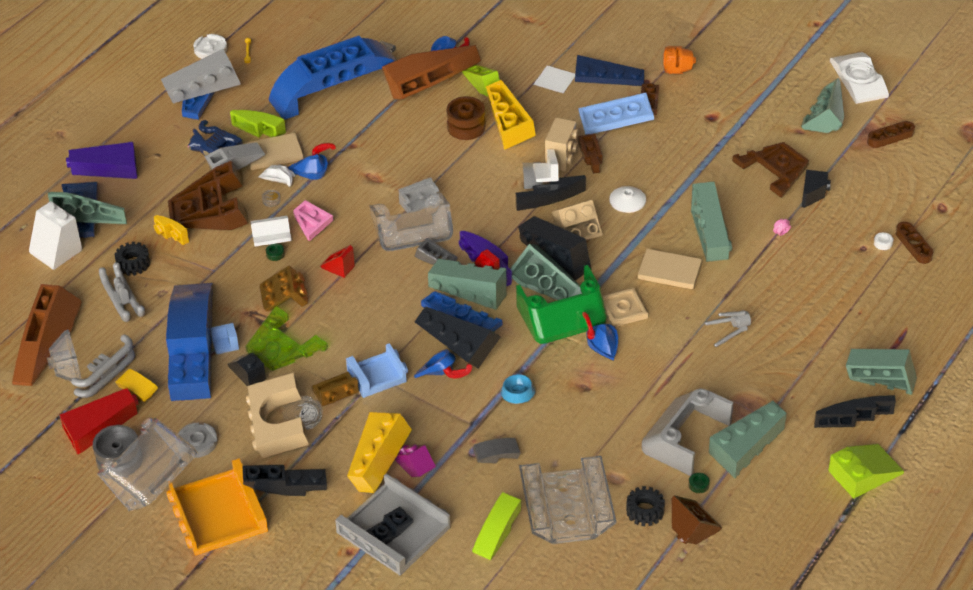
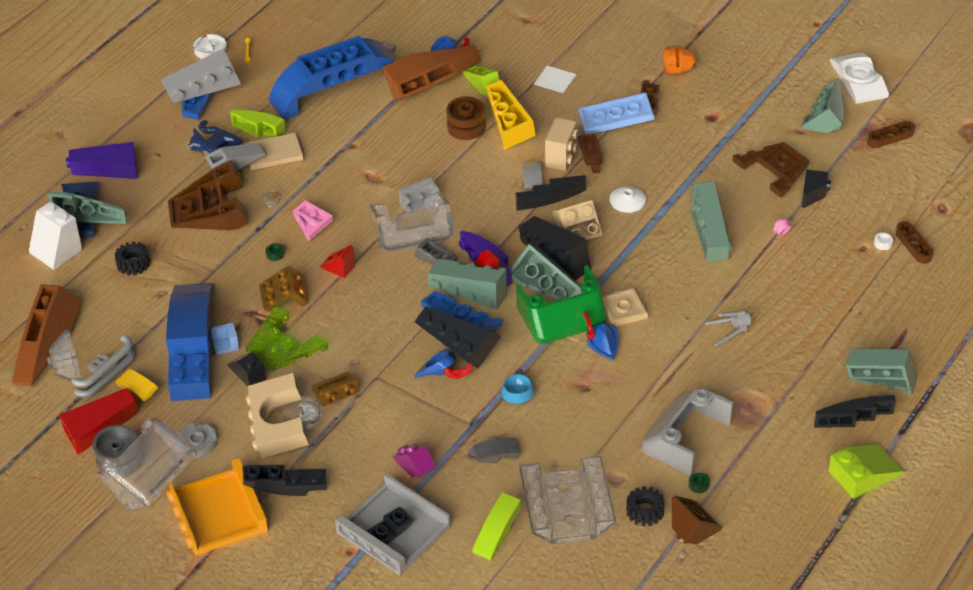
light grey piece [99,262,145,322] -> none
yellow slope [154,215,189,245] -> none
white panel [251,216,292,246] -> none
white hat [258,165,295,187] -> none
blue piece [287,143,336,180] -> none
light blue panel [346,343,408,398] -> none
yellow wedge [347,412,412,493] -> none
white panel [533,149,558,182] -> none
dark blue wing [575,55,644,86] -> none
tan tile [638,249,702,289] -> none
sand green wedge [709,401,786,478] -> none

